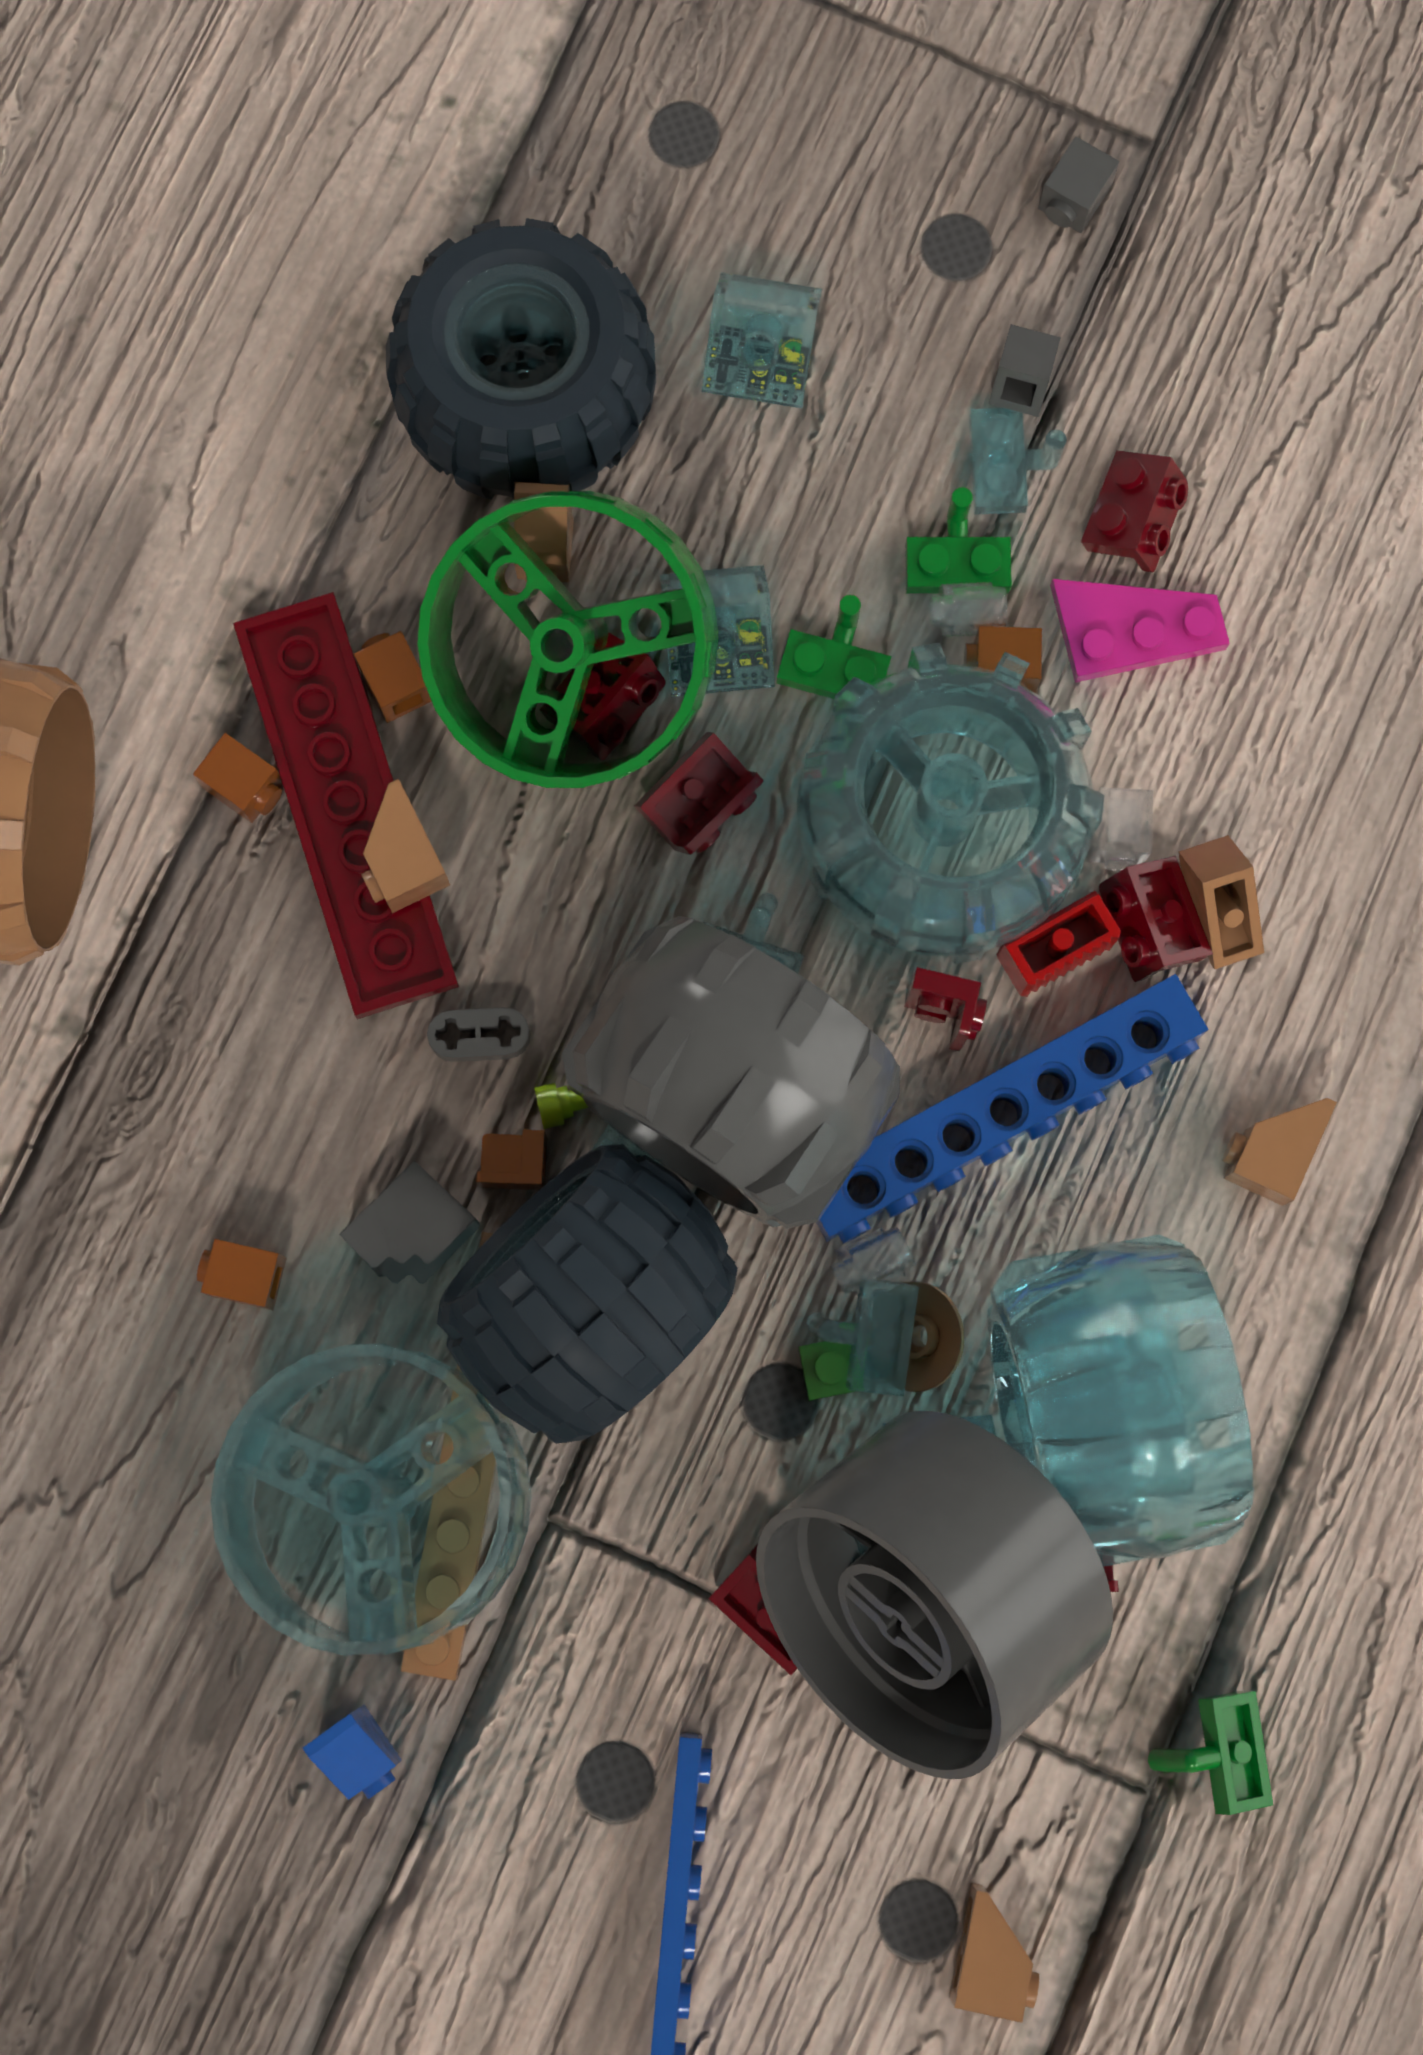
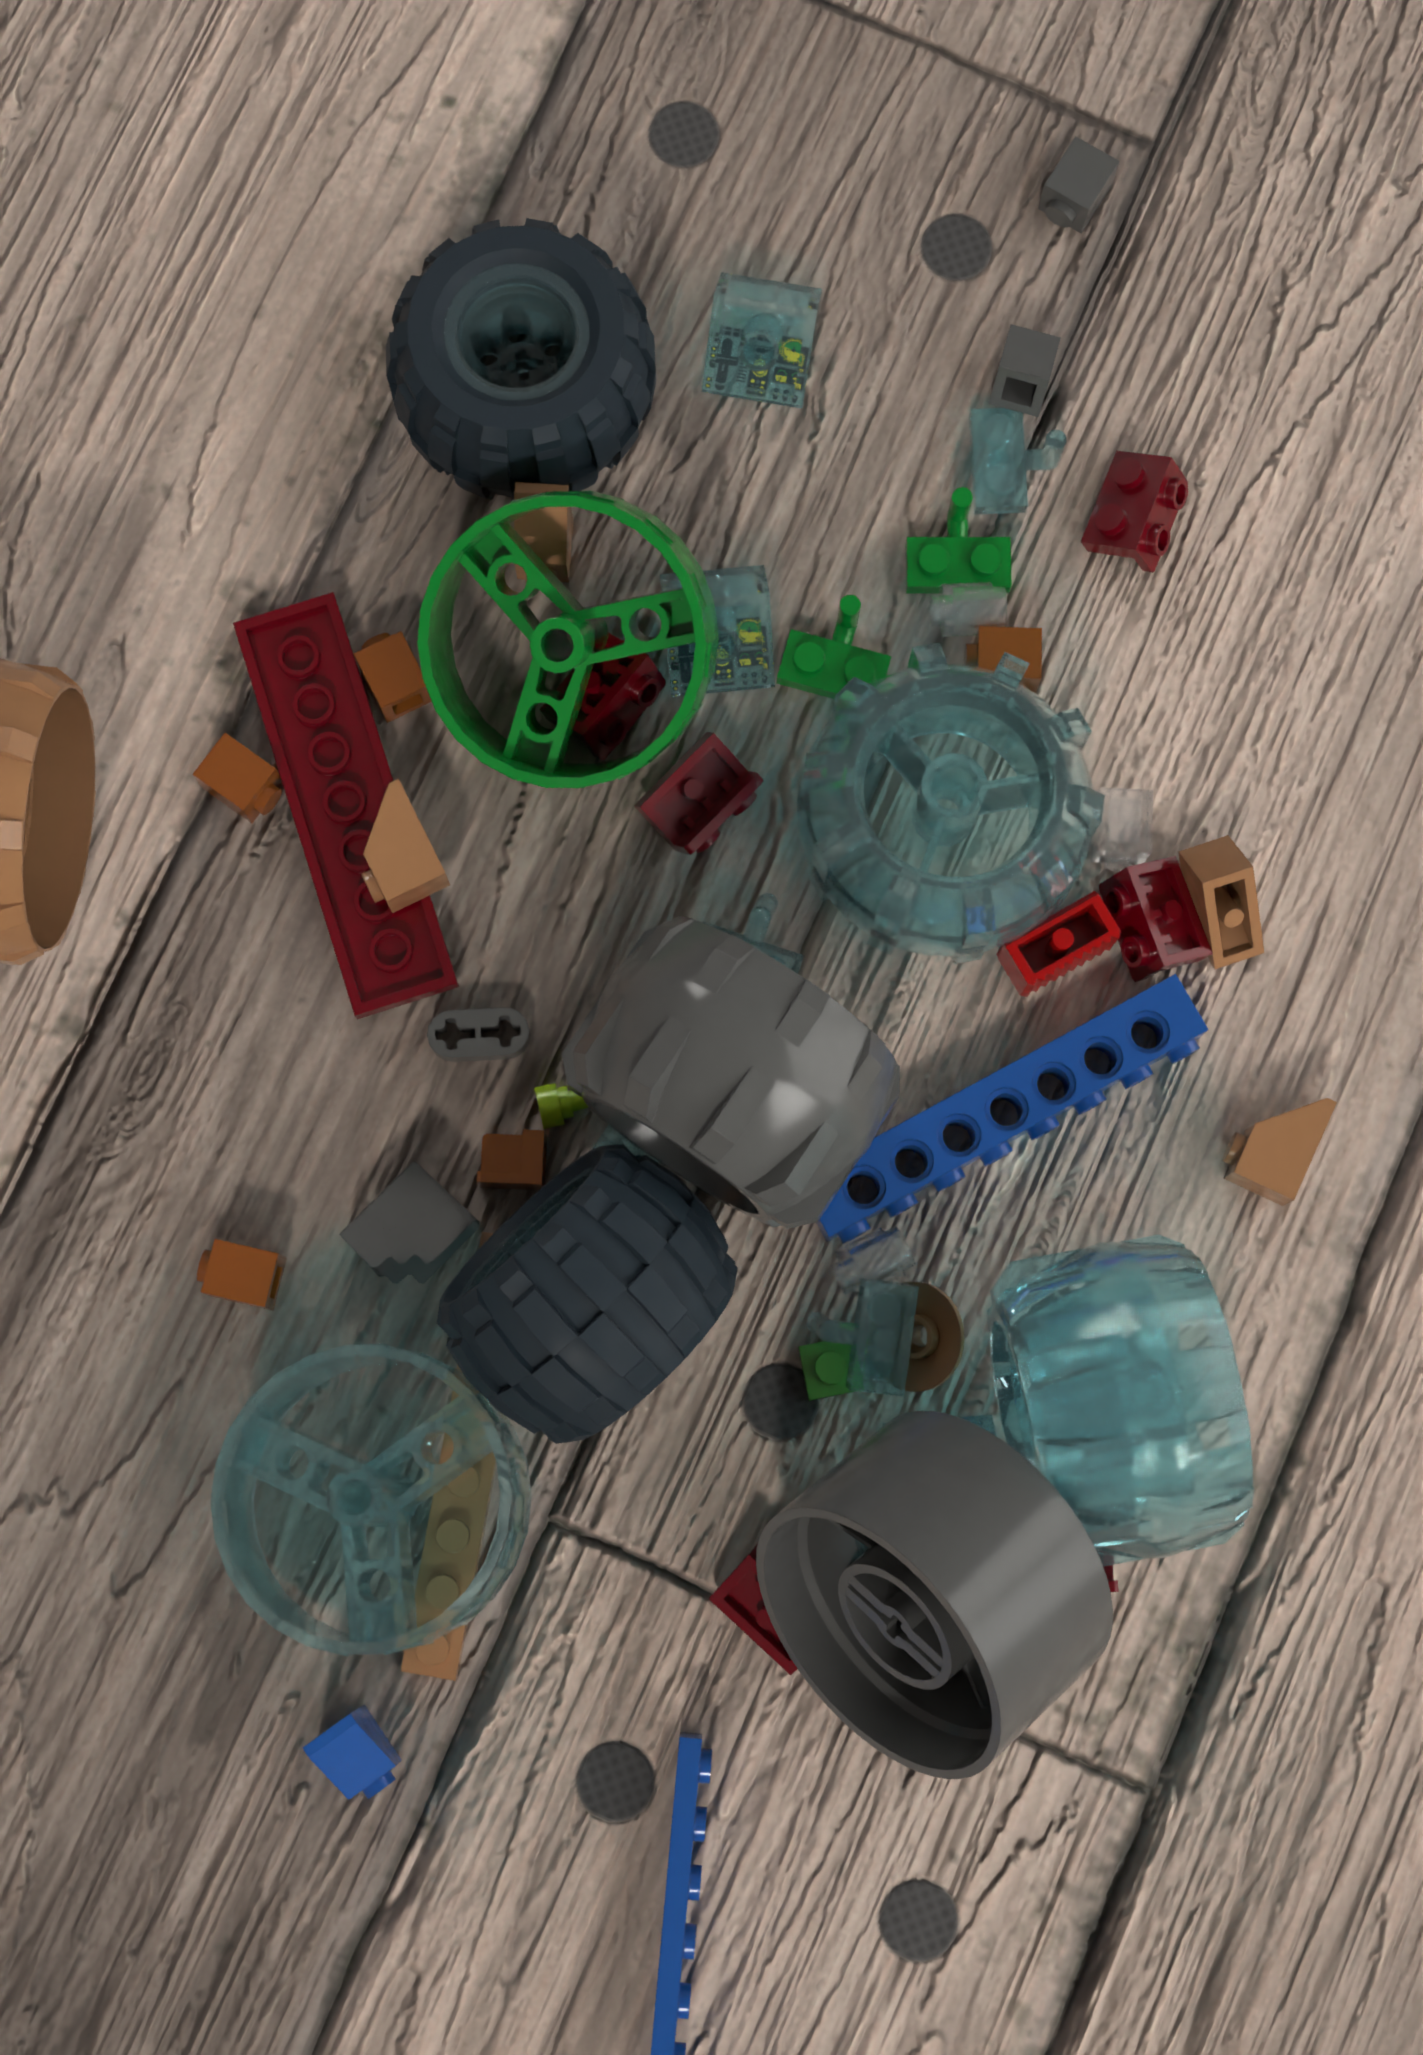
dark red bracket [904,967,987,1052] -> none
medium nougat slope [949,1882,1039,2023] -> none
dark pink wing [1050,579,1230,683] -> none
green plate [1148,1691,1274,1815] -> none

